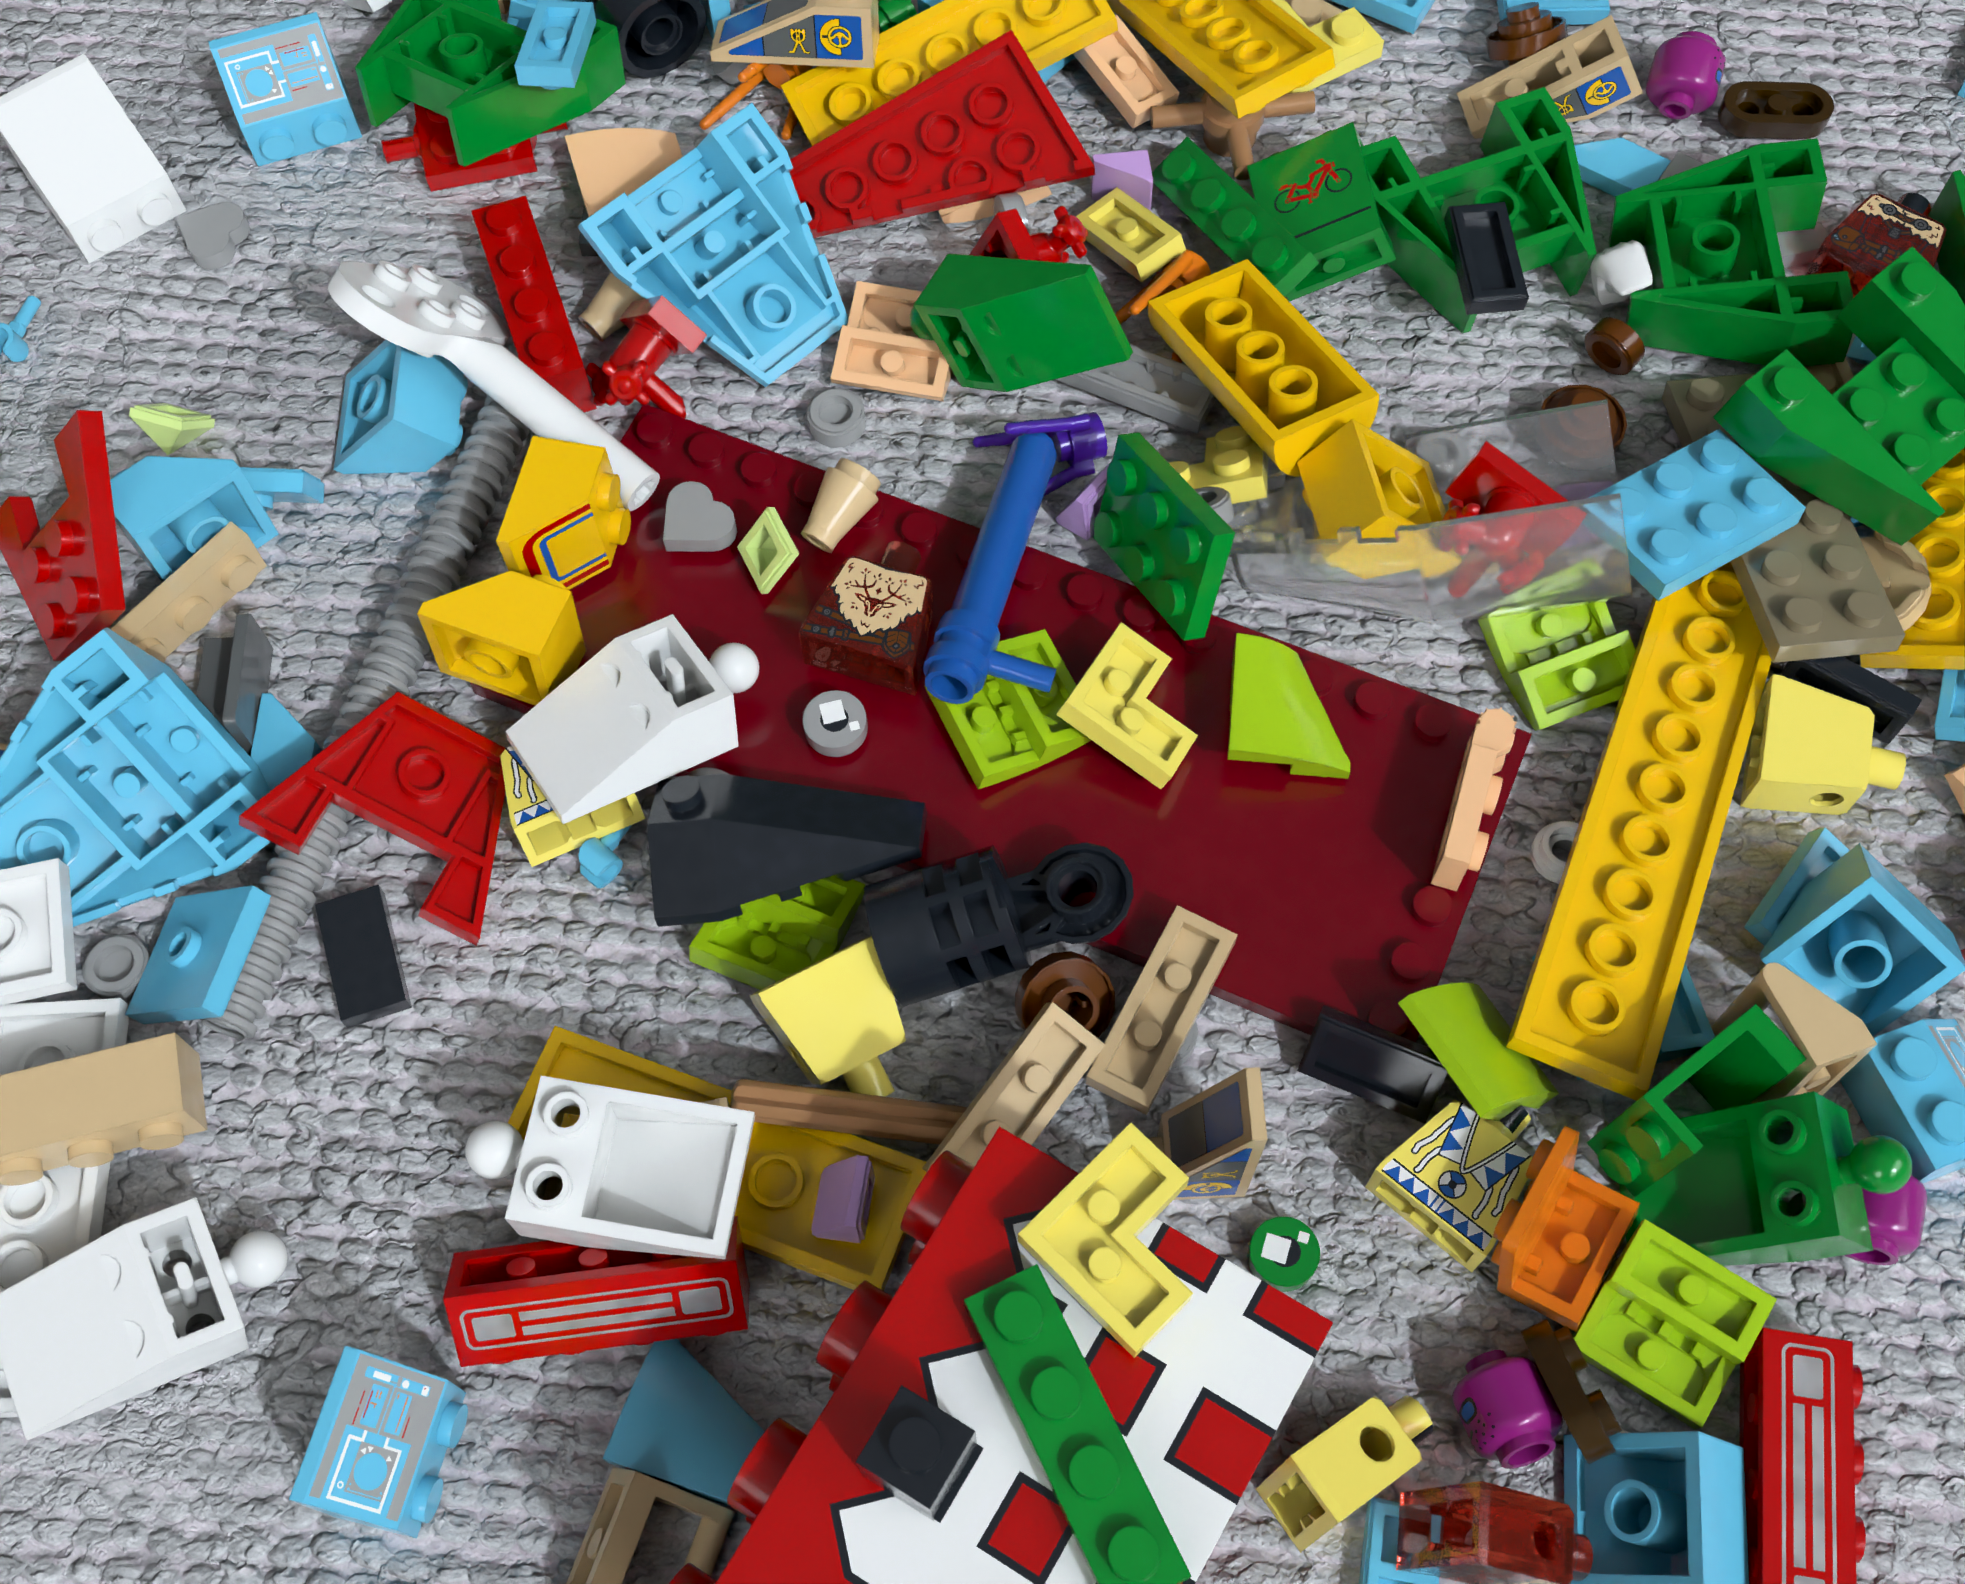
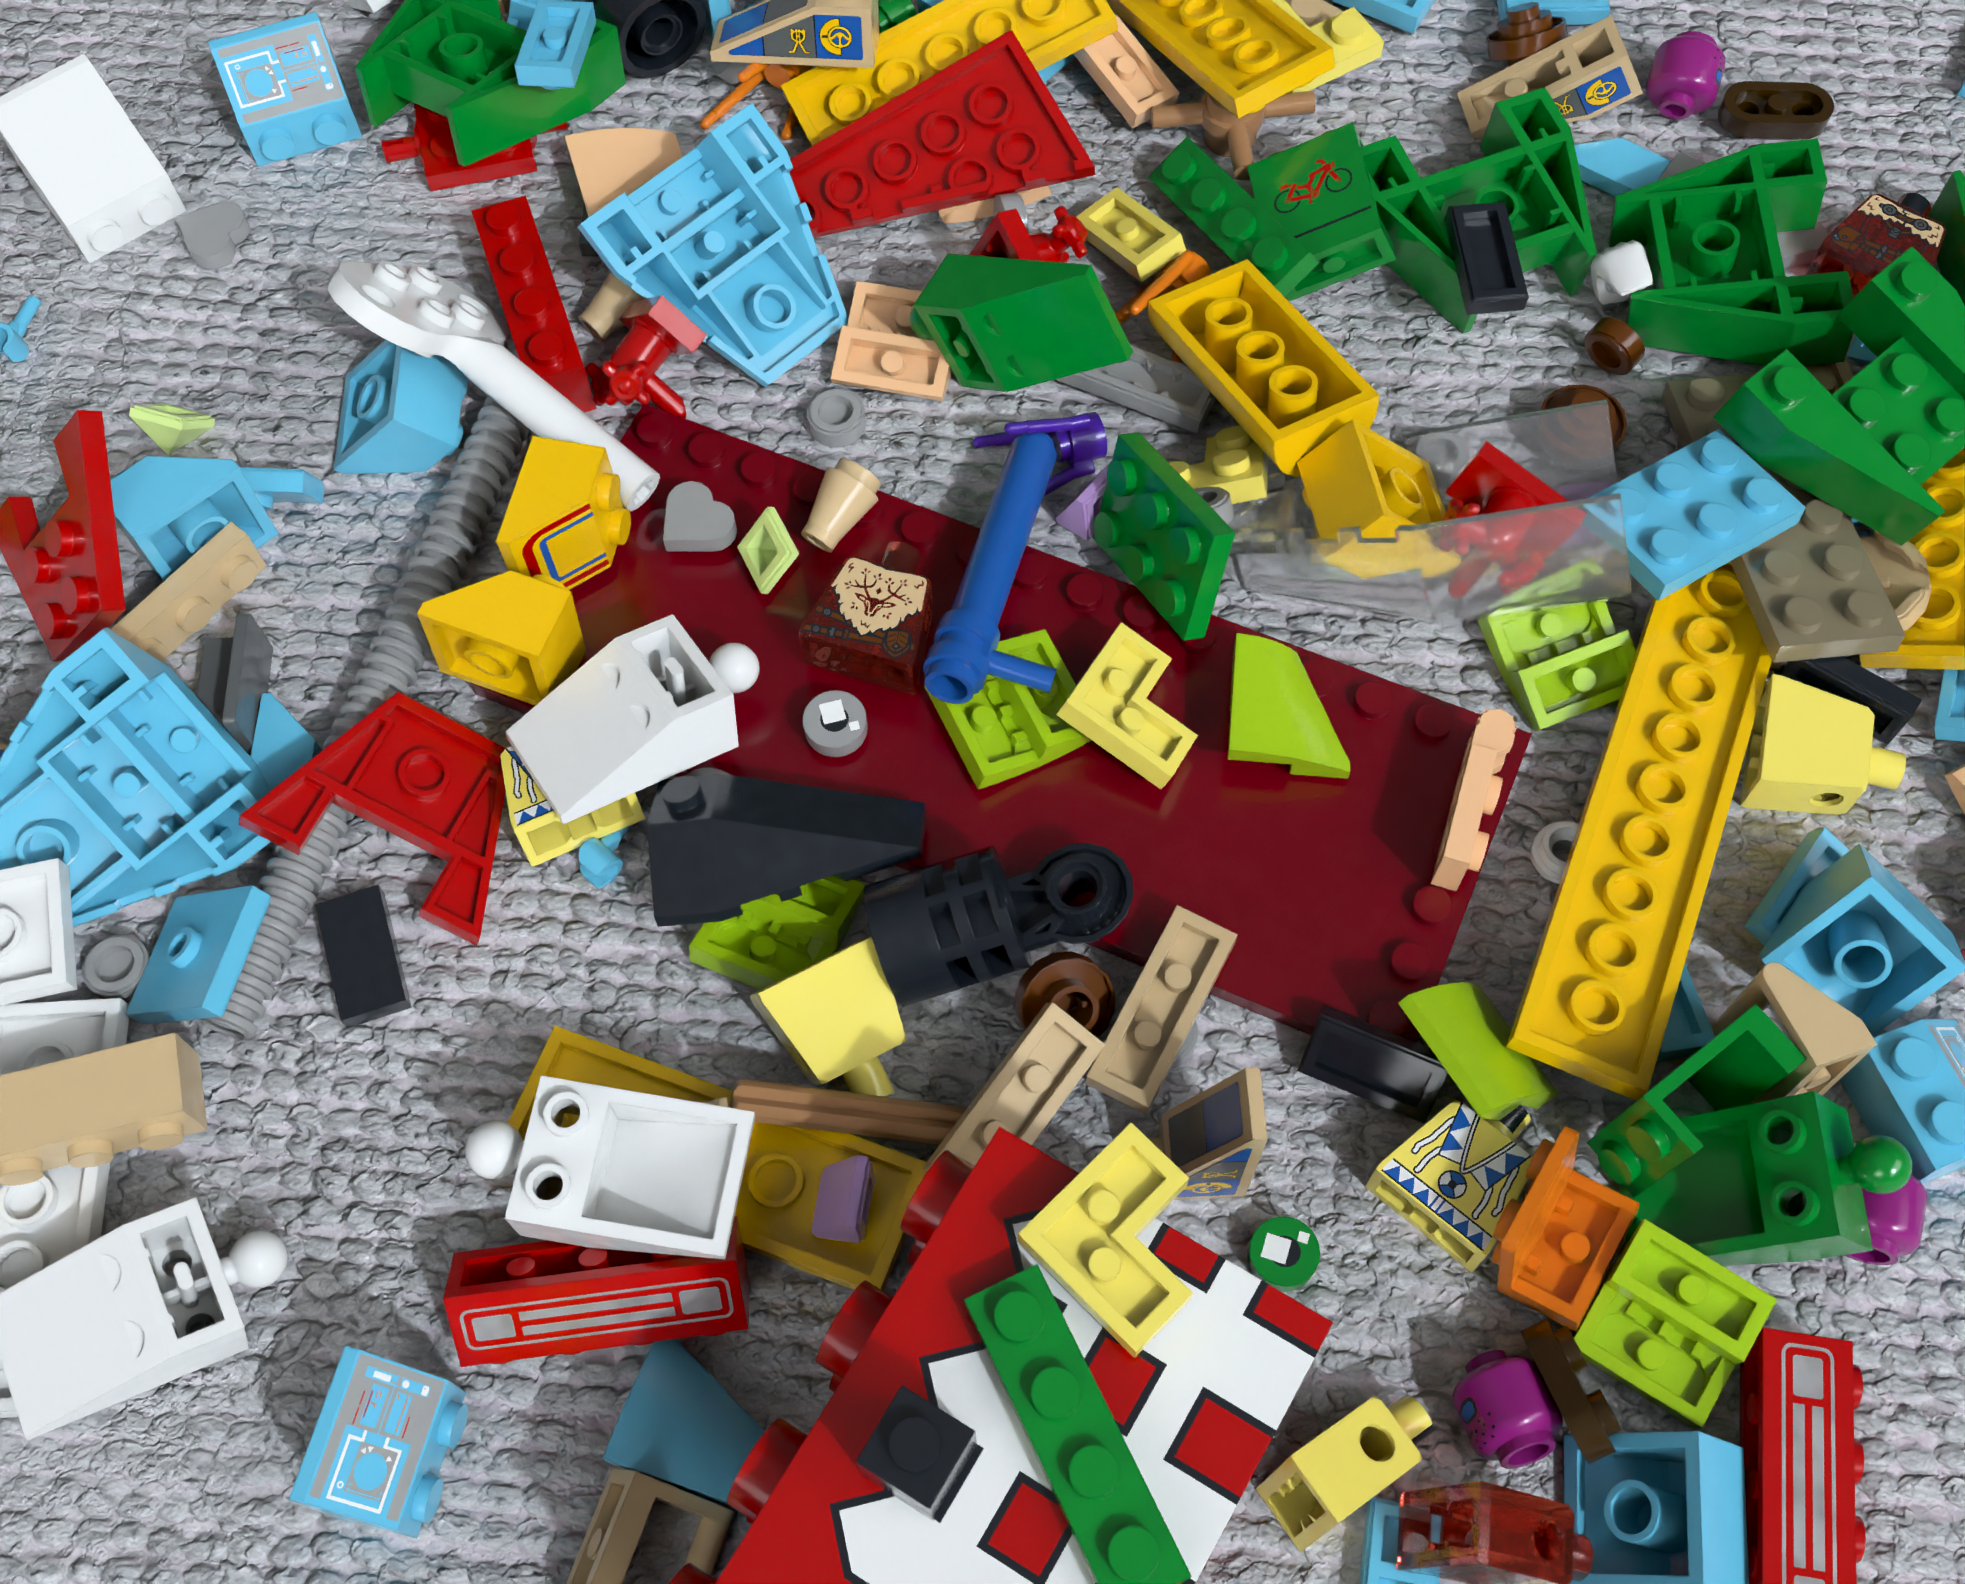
lavender slope [1091,150,1153,211] -> none

